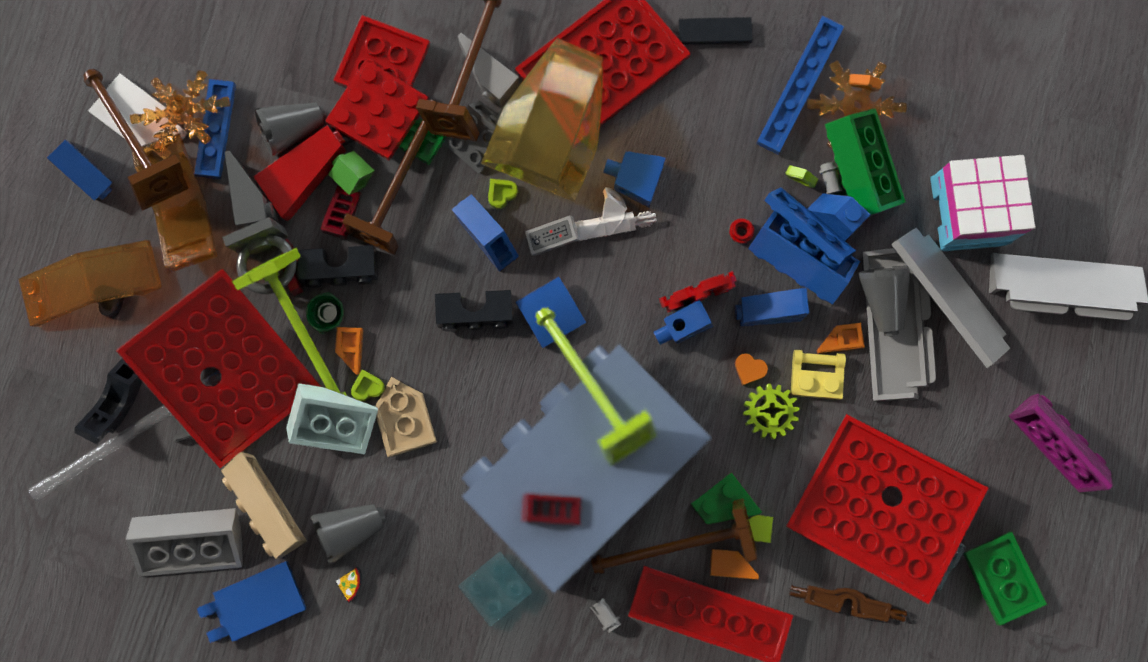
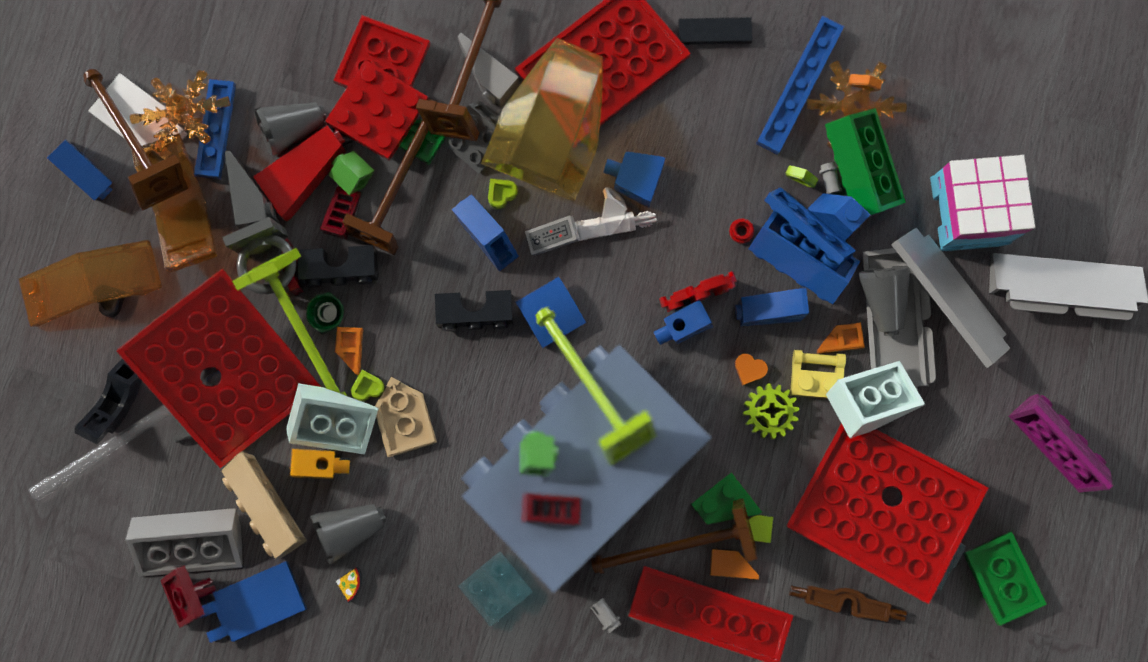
none -> dark red tile [160,565,215,628]
none -> light orange torso [290,449,350,479]
none -> bright green brick [520,432,558,477]
none -> light aqua slope [826,361,925,438]

